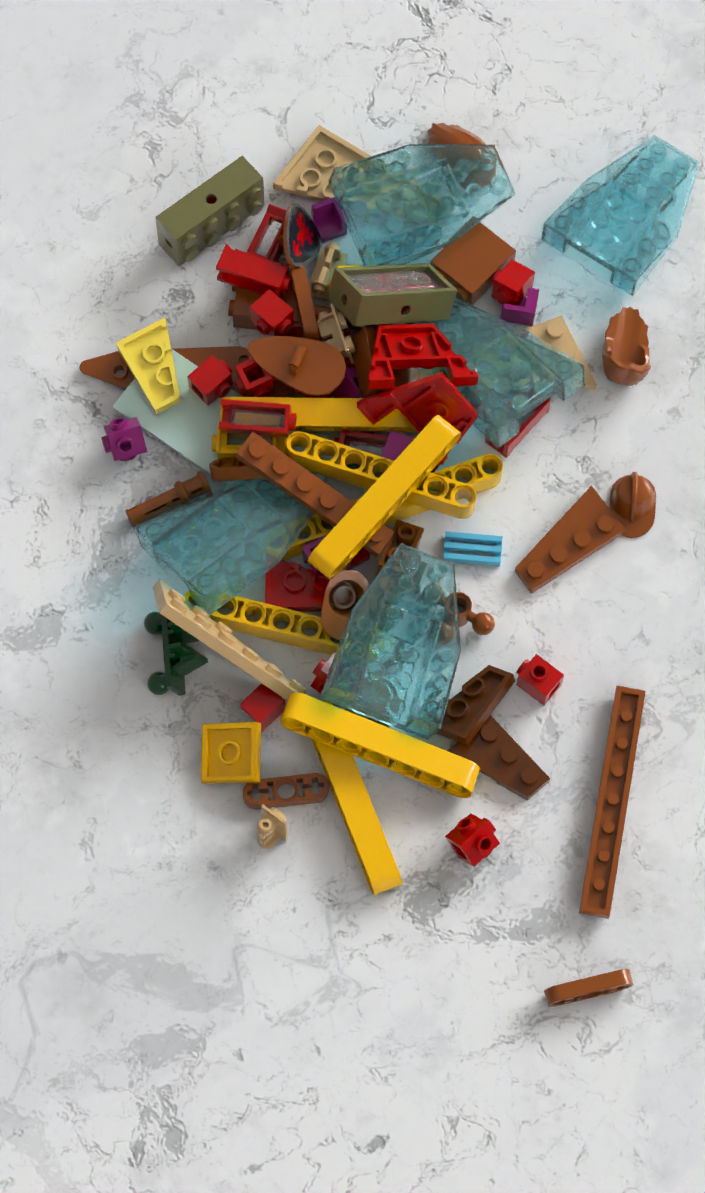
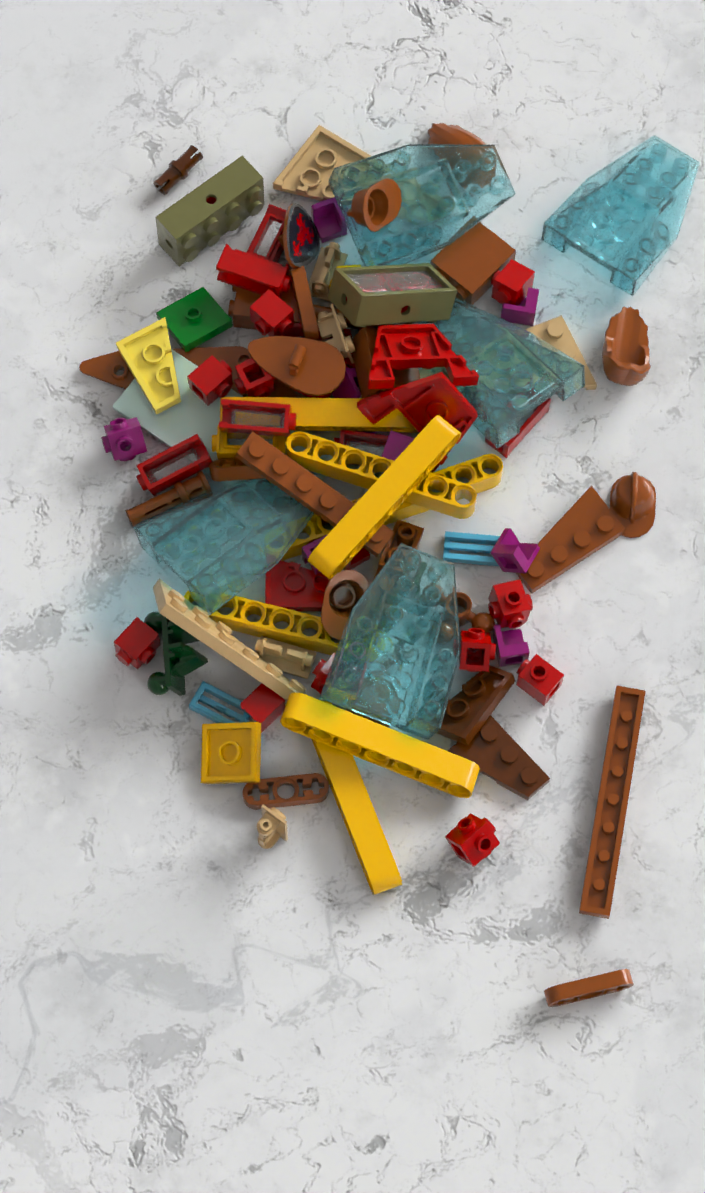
none -> red brick [114,617,161,670]
none -> red window [136,434,212,496]
none -> reddish brown pin [153,145,203,195]
none -> green plate [156,287,233,352]
none -> medium azure tile [189,681,250,723]
none -> tan hinge [255,636,317,679]
none -> dark orange piece [346,178,402,232]
none -> red brick [453,628,496,672]
none -> red brick [488,579,533,628]
none -> magenta panel [490,528,540,573]
none -> magenta panel [492,625,530,667]

